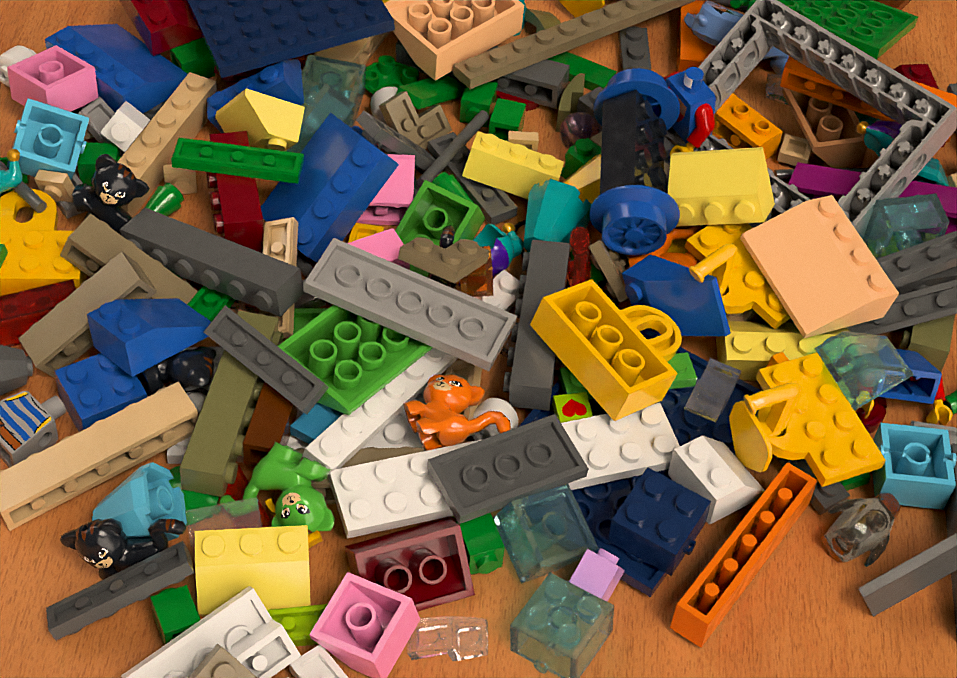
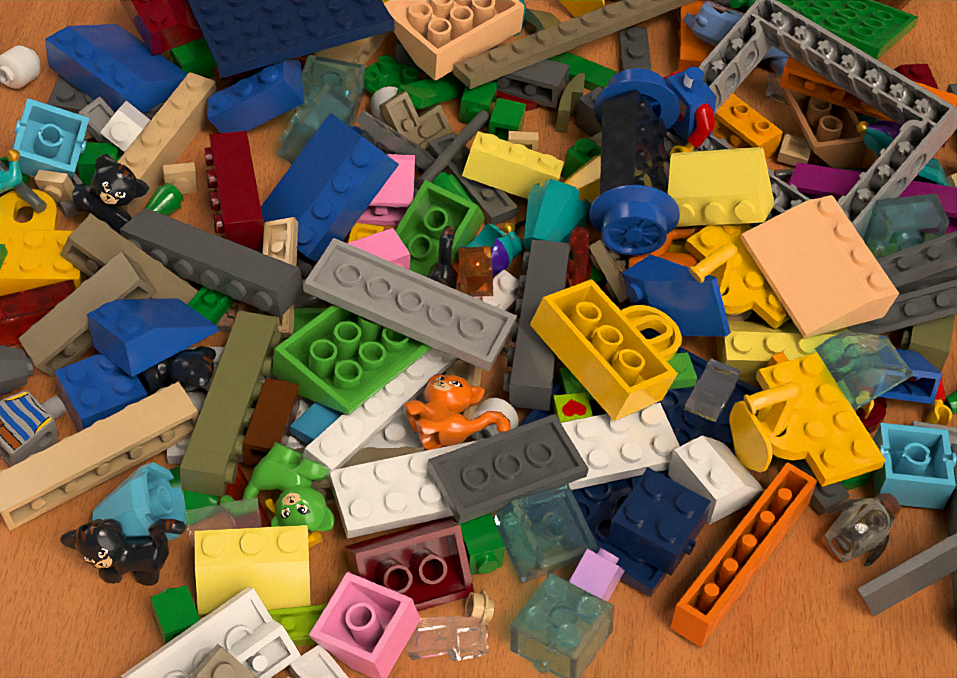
bright pink brick [7,45,98,112] -> none
dark grey plate [46,541,194,641] -> none
green tile [171,137,304,184] -> none
dark grey plate [204,305,329,414] -> none
light yellow slope [215,89,305,151] -> none
dark tan plate [398,237,490,283] -> none
piece [559,112,600,149] -> none
none -> tan plate [465,590,494,627]

